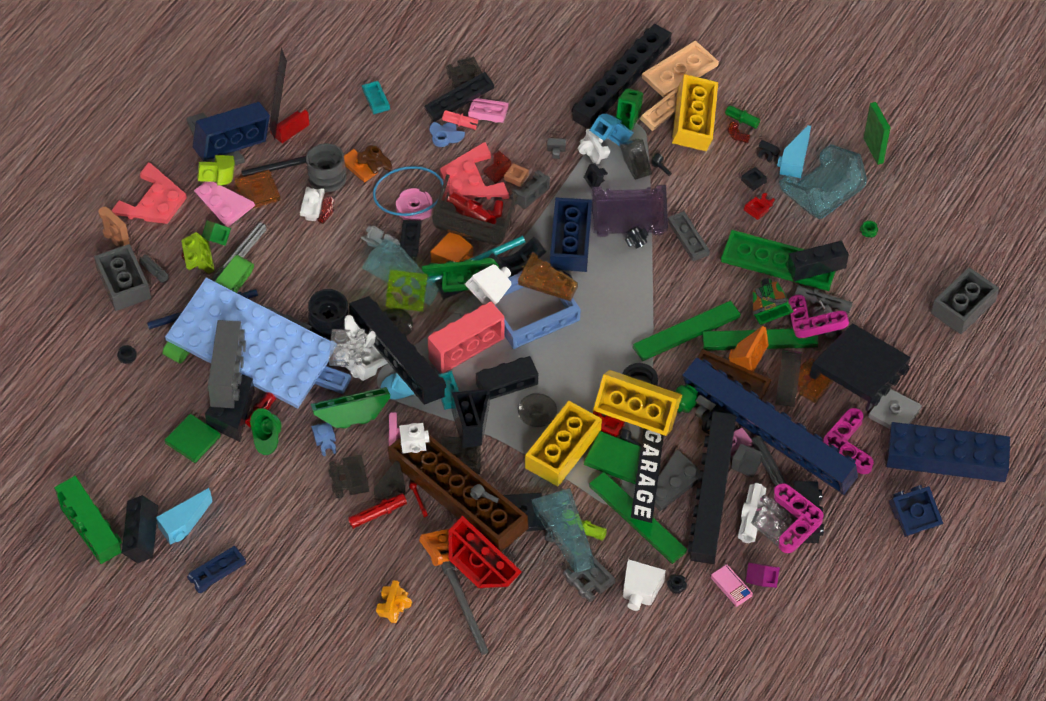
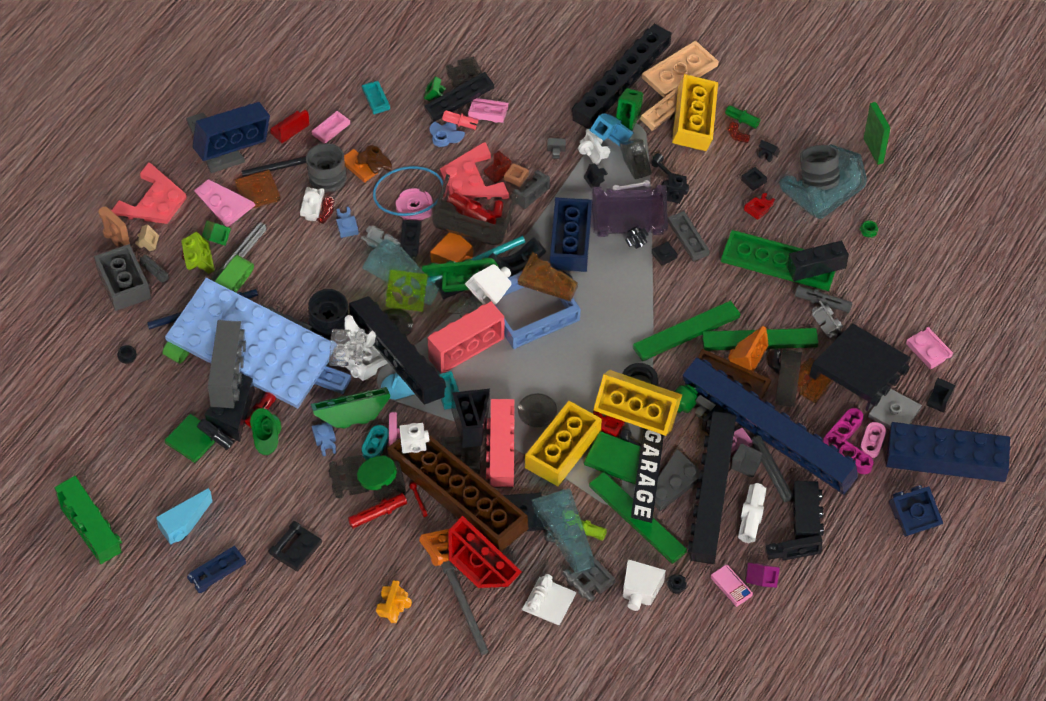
black brick [121,495,158,563] -> none
lime brick [197,155,235,185] -> none
black sticker [269,47,287,140] -> none
dark grey hand [470,484,499,503] -> none
black brick [476,356,539,400] -> none
clear plate [751,495,792,546] -> none
torso [753,278,794,325] -> none
dark pink beam [773,484,823,553] -> none
medium azure slope [777,125,811,178] -> none
dark pink beam [789,295,849,338] -> none
dark grey brick [931,267,999,334] -> none
none -> tan tile [135,224,159,251]
none -> black axle [197,418,234,451]
none -> black plate [268,521,322,572]
none -> bright pink plate [312,111,350,144]
none -> medium blue plate [336,207,359,238]
none -> green tile [357,456,397,490]
none -> teal plate [362,425,389,460]
none -> green tile [424,76,446,101]
none -> coral wedge [486,399,514,487]
none -> white hinge [522,574,577,625]
none -> white hinge [613,180,650,193]
none -> black plate [652,241,678,266]
none -> black brick [661,173,689,204]
none -> black hinge [765,535,823,561]
none -> black arm [768,349,786,376]
none -> dark grey wheel [800,145,840,191]
none -> bright pink plate [860,422,886,458]
none -> bright pink plate [906,327,953,370]
none -> black panel [927,378,956,413]

